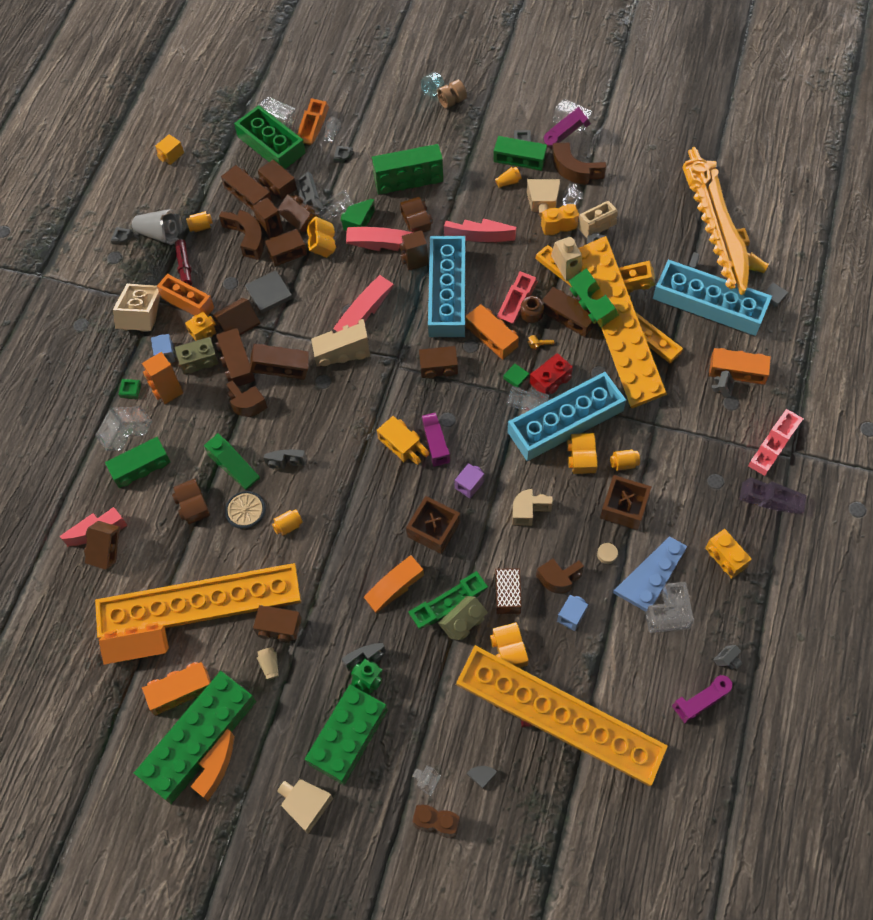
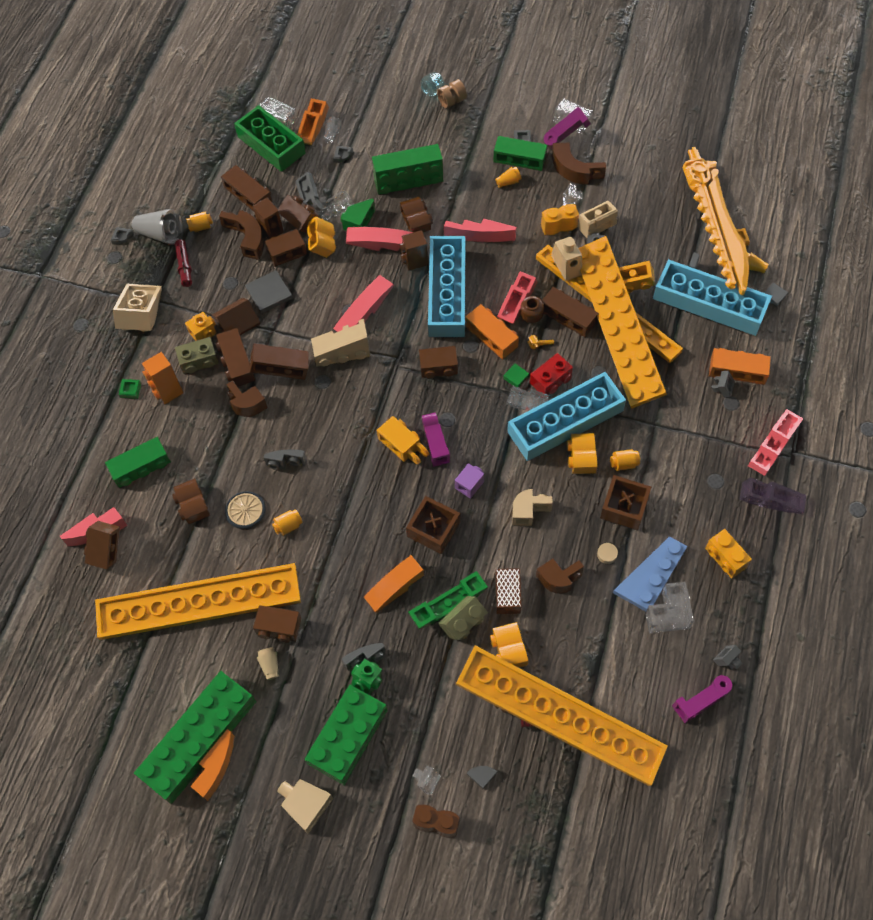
clear brick [95,406,152,451] -> none
orange brick [99,623,169,665] -> none
orange brick [142,662,211,716] -> none
medium blue brick [151,334,176,363] -> none
light orange brick [155,134,184,165] -> none
orange brick [157,274,214,317] -> none
green slope [204,433,260,490] -> none
reddish brown brick [258,159,297,200] -> none
tan torso [527,179,560,218] -> none
medium blue brick [557,595,588,631] -> none
green arch [569,268,619,327] -> none

